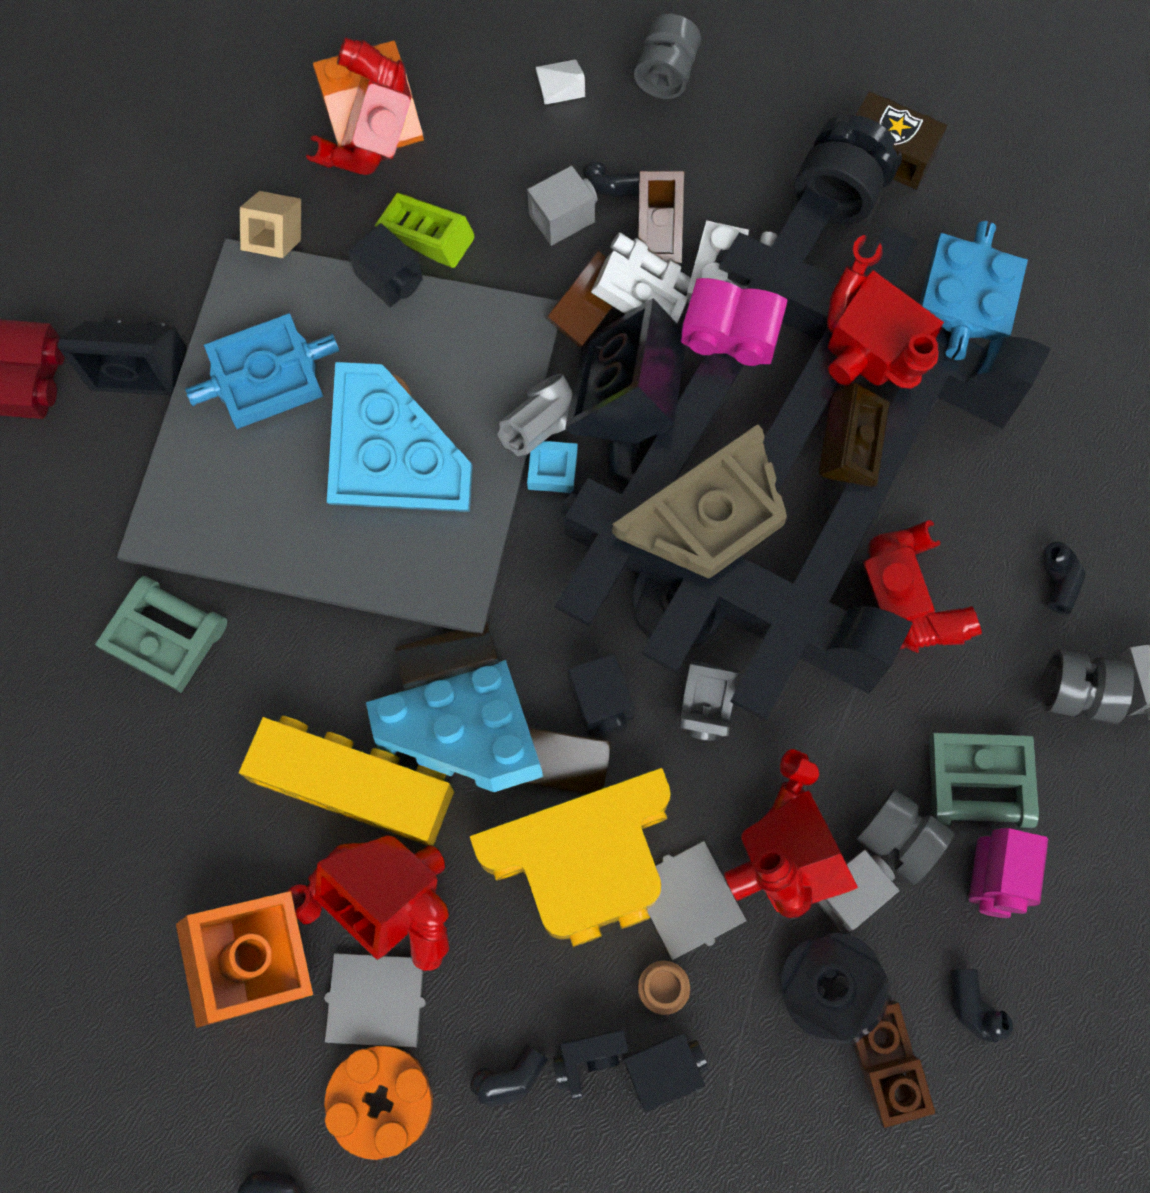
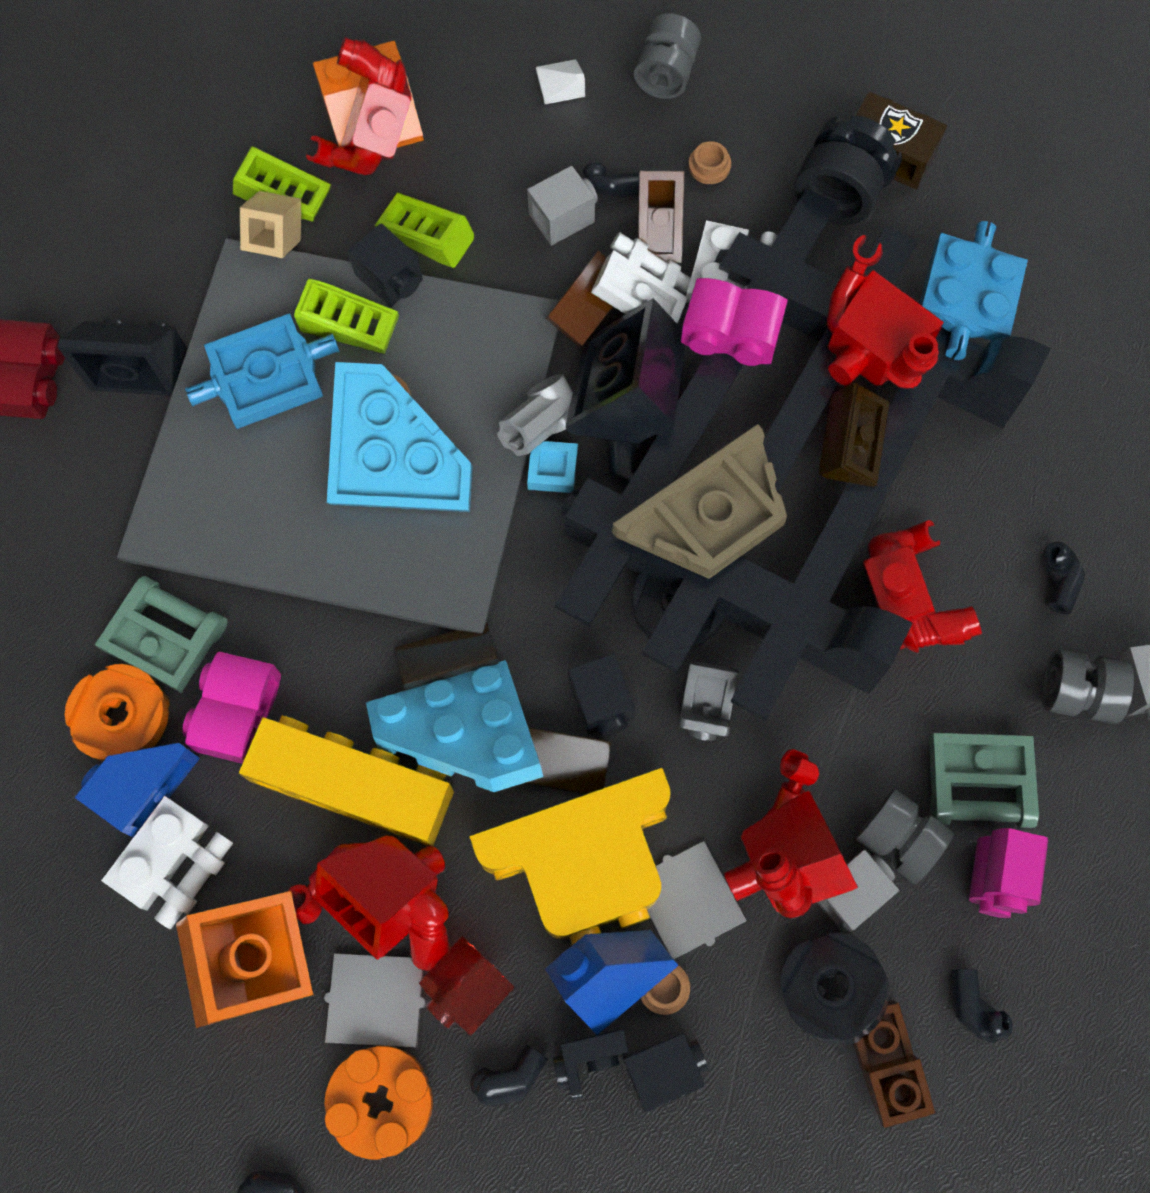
none -> orange plate [64,664,170,762]
none -> blue slope [75,743,200,838]
none -> white plate [101,796,233,929]
none -> dark pink brick [183,651,281,764]
none -> lime slope [233,146,331,222]
none -> lime slope [294,278,399,354]
none -> clear red brick [419,936,514,1036]
none -> blue slope [545,930,678,1035]
none -> medium nougat plate [688,141,731,184]

